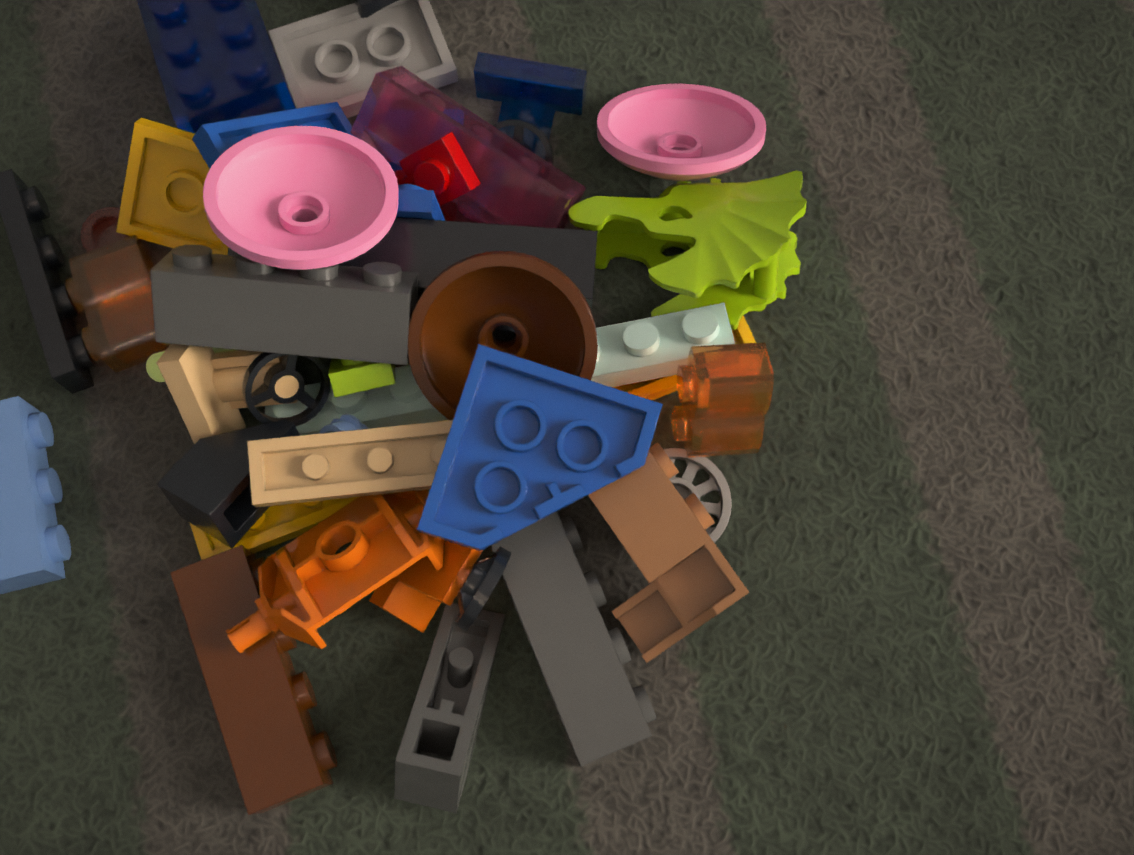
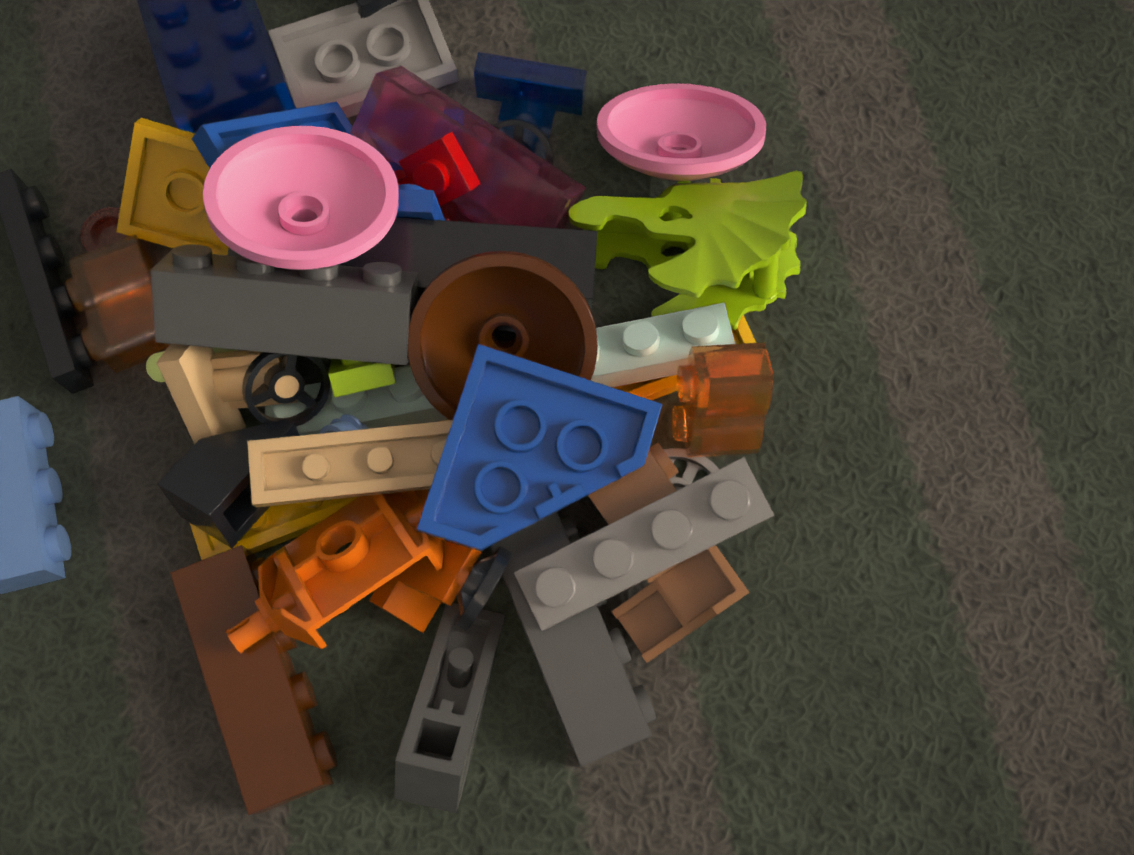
none -> light grey plate [514,457,774,631]

